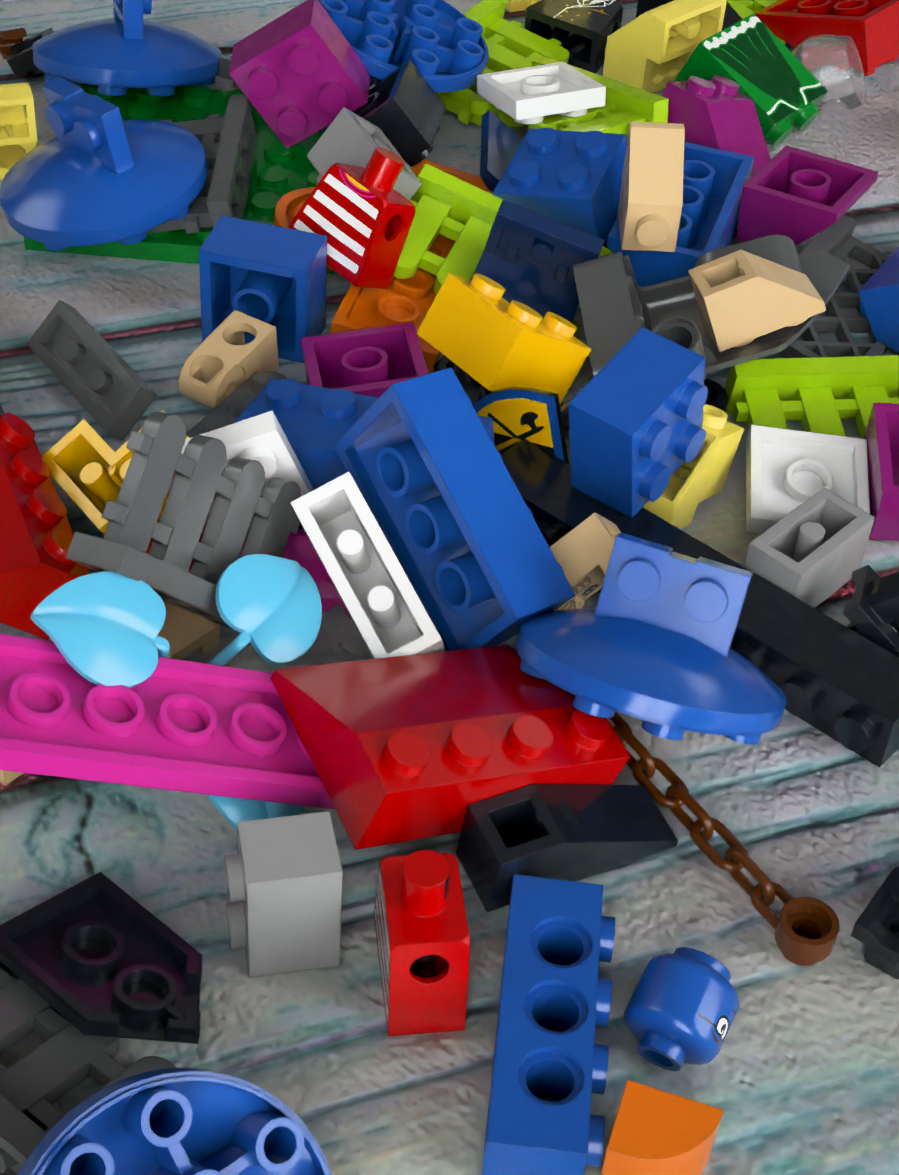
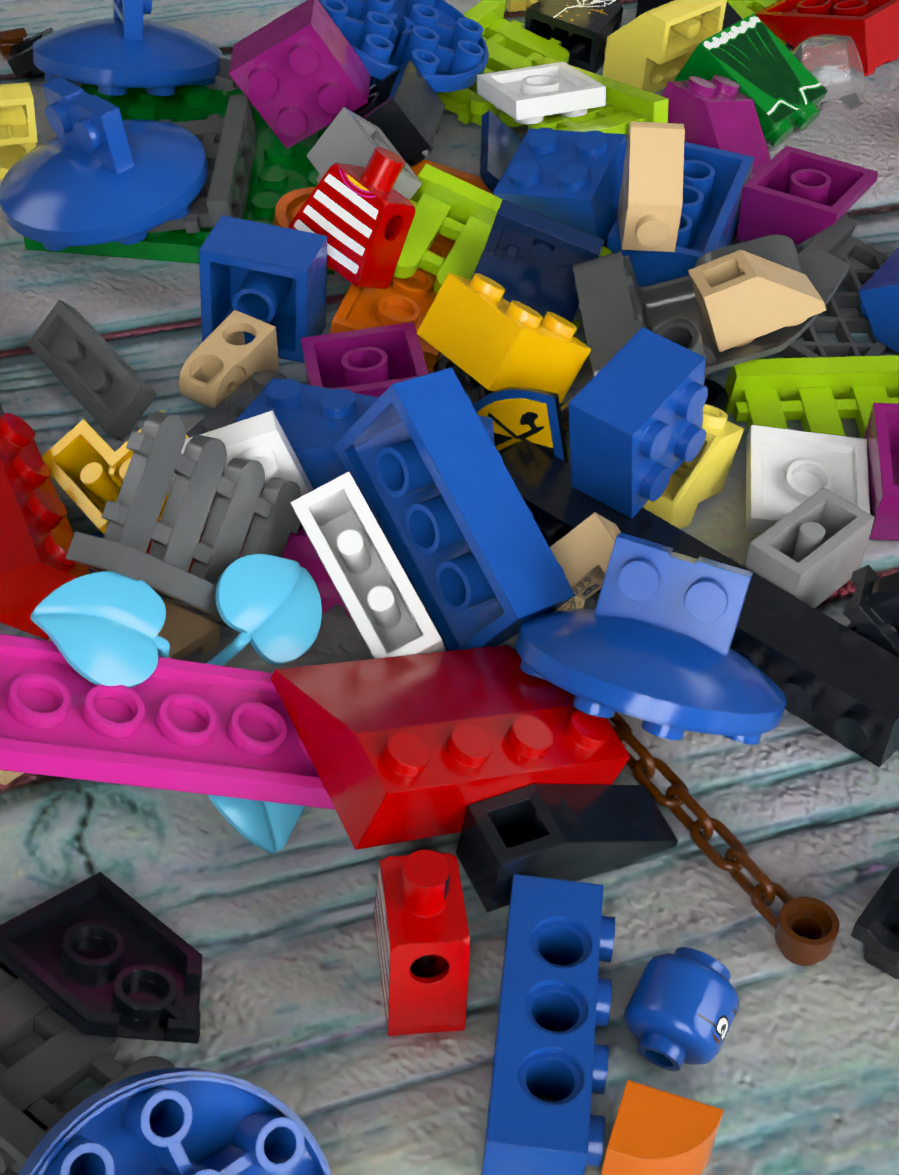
light grey brick [224,811,343,978] -> none

